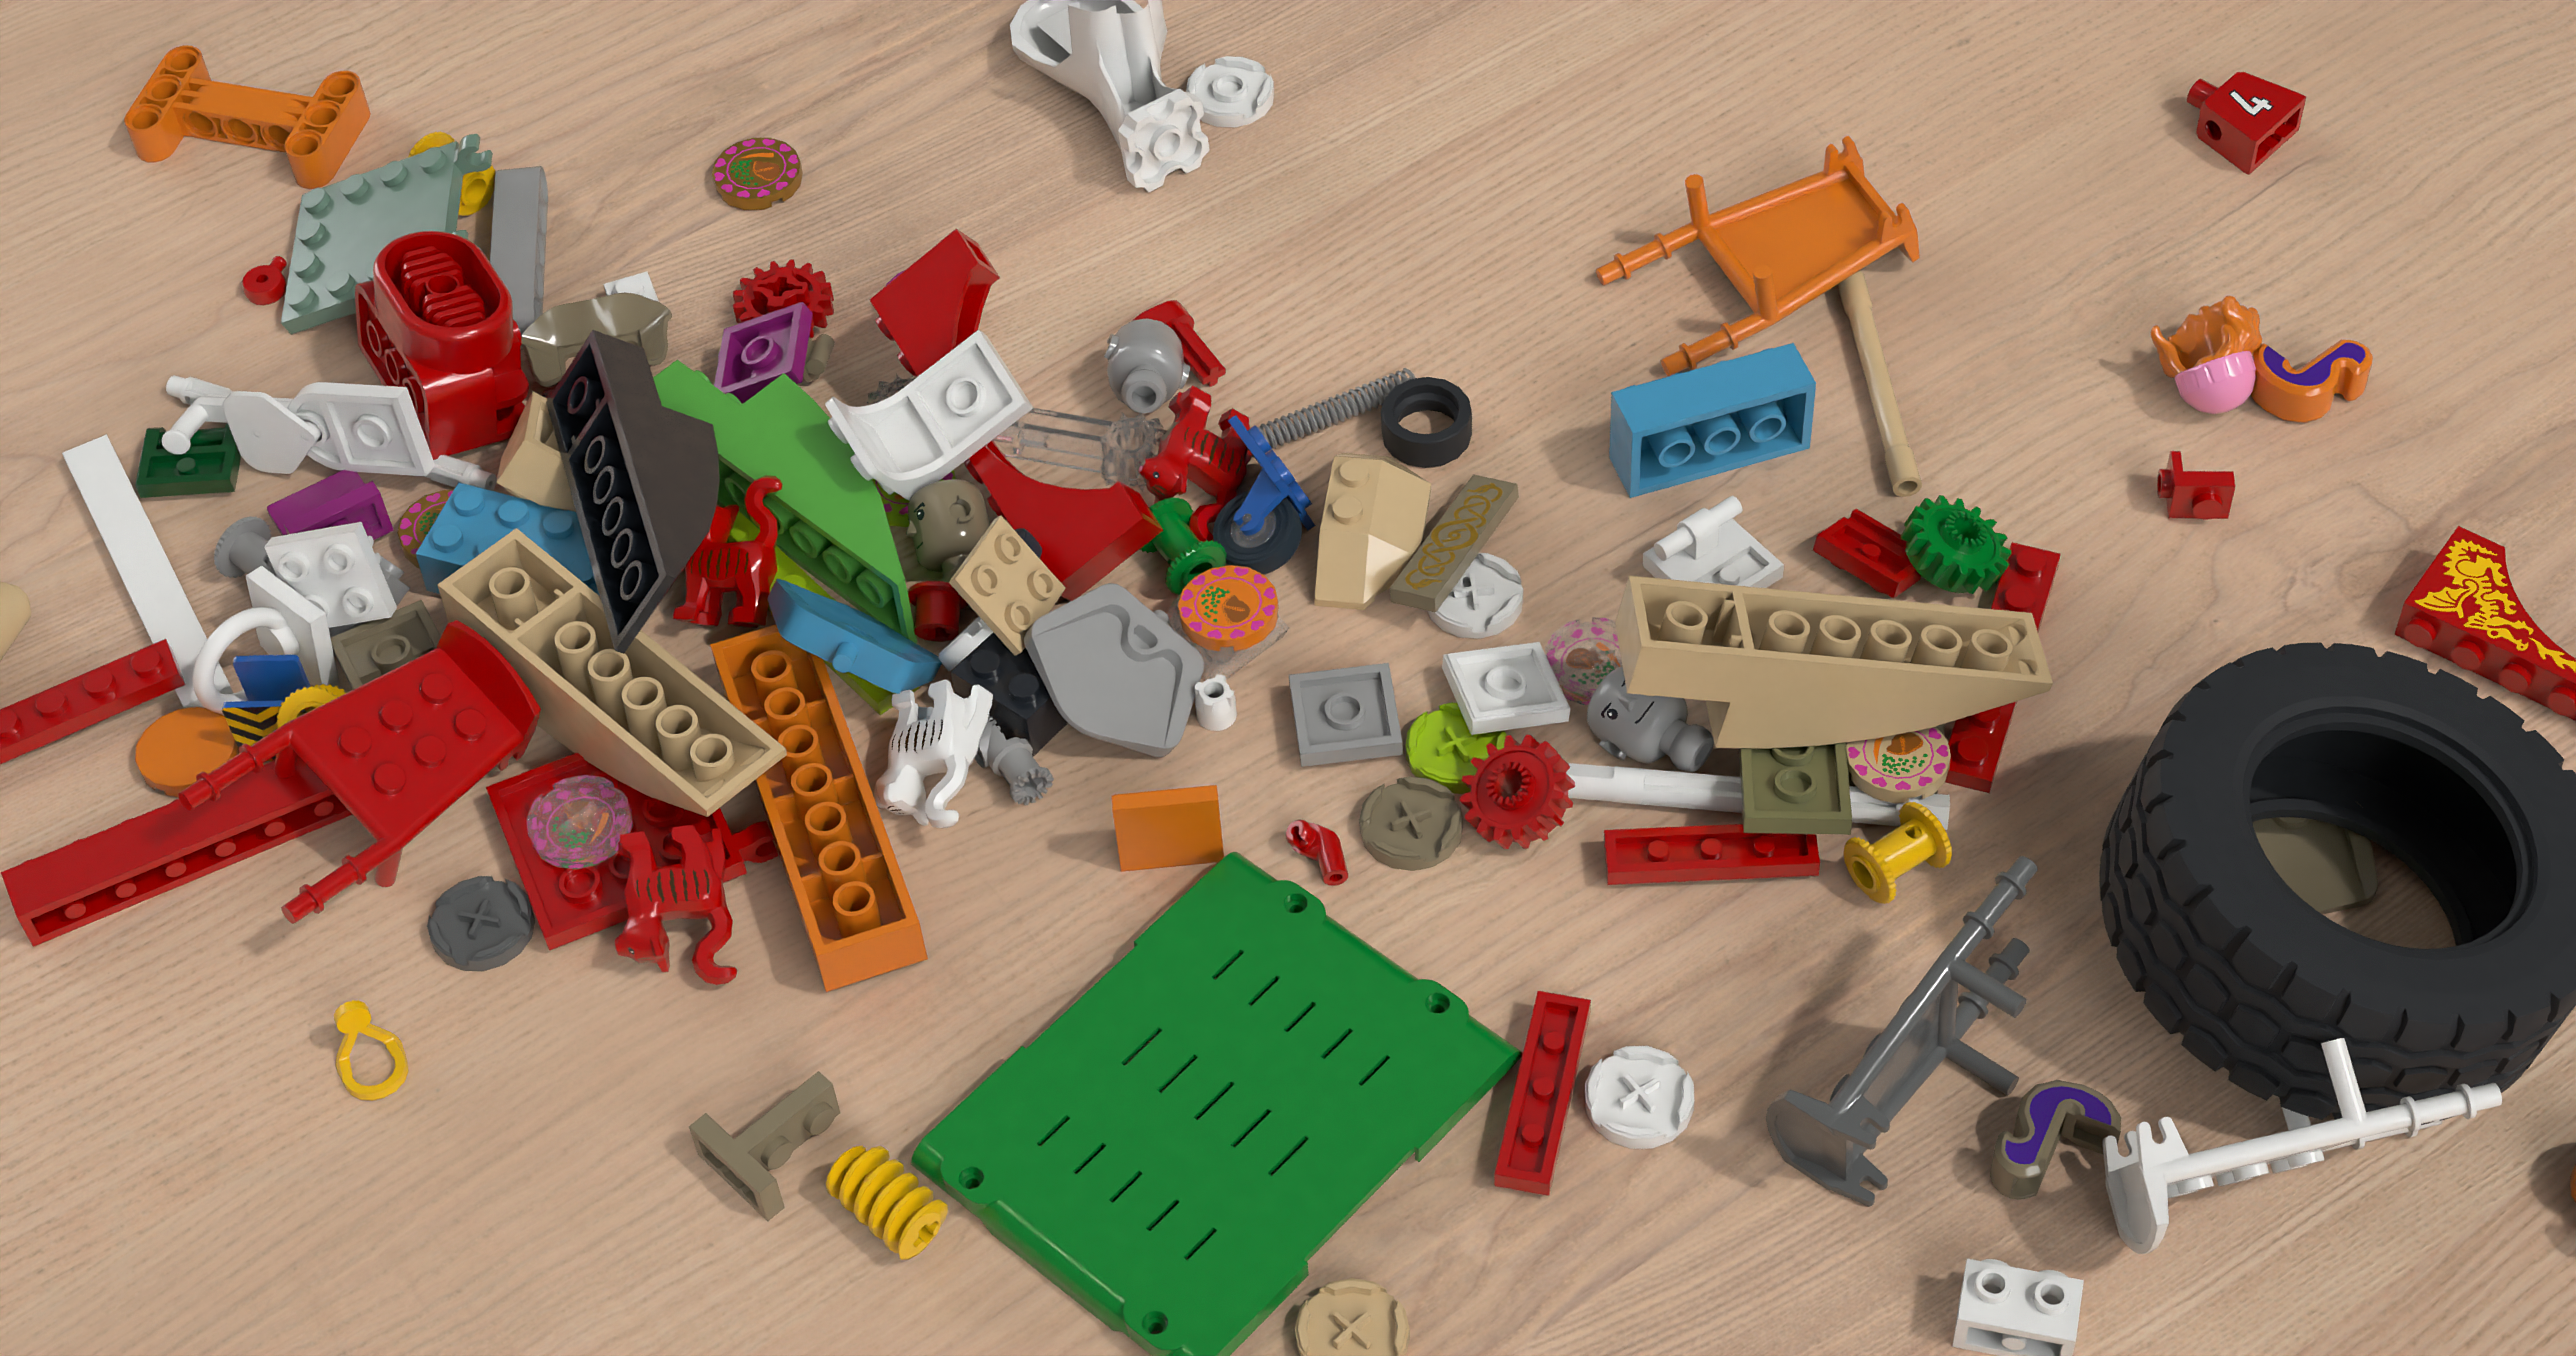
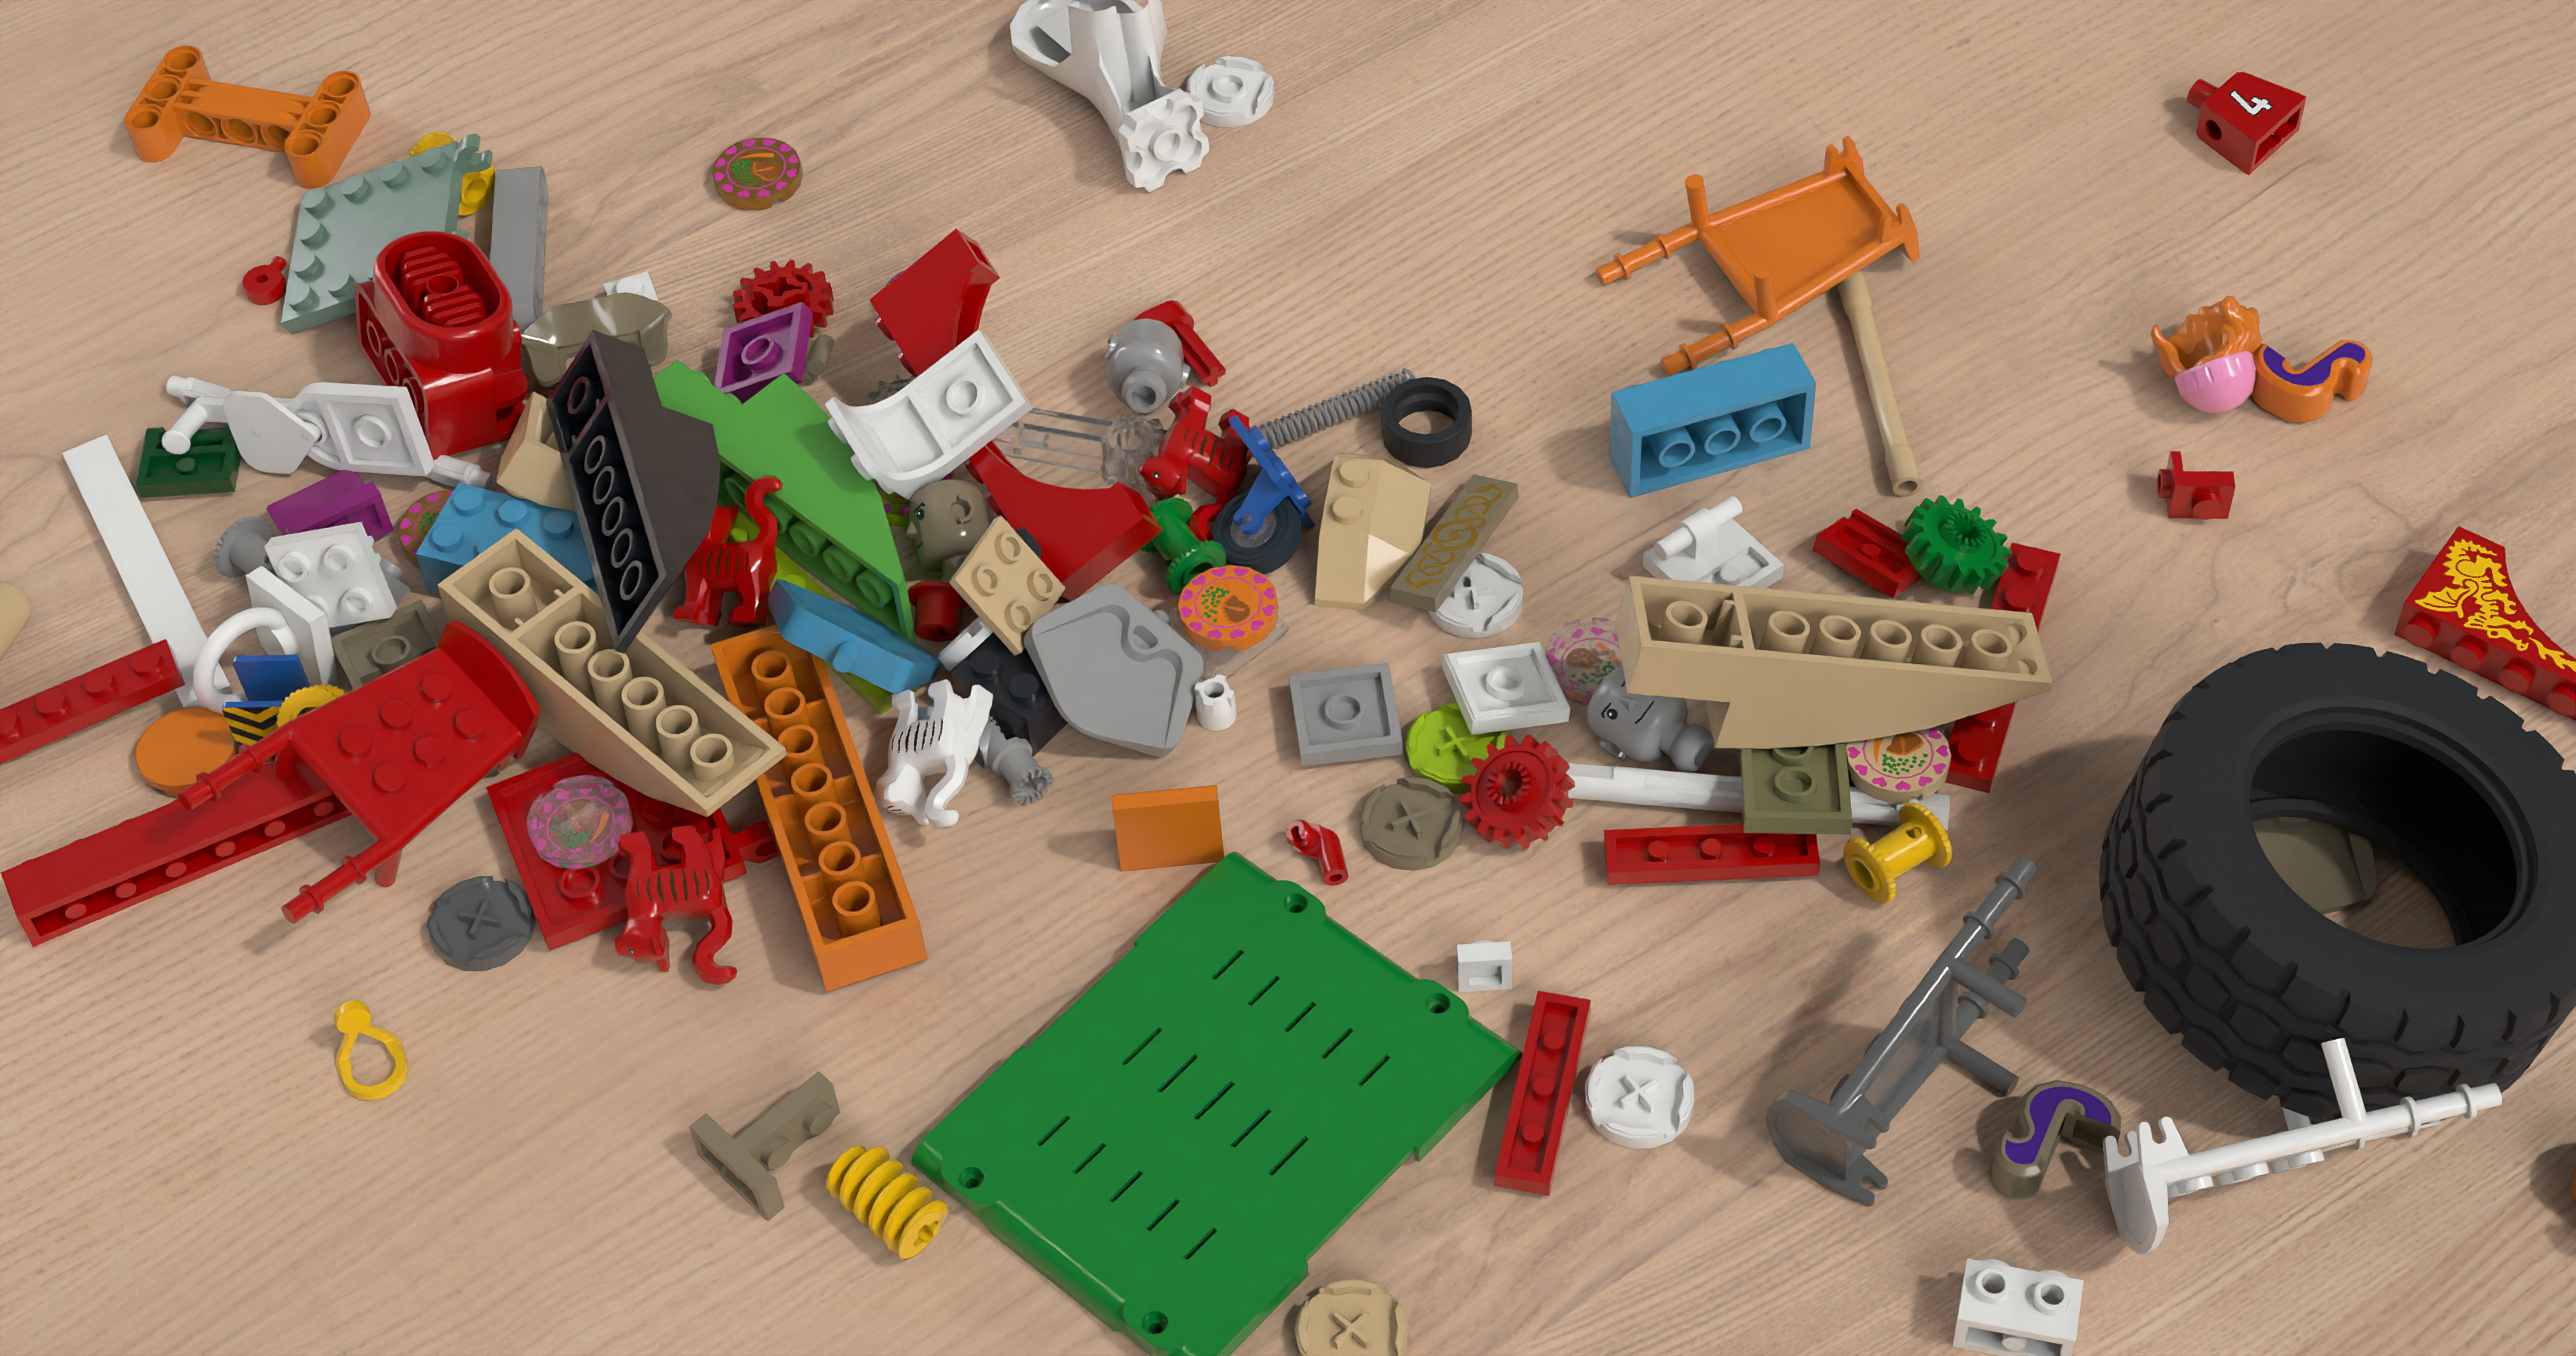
none -> white plate [1457,940,1512,992]

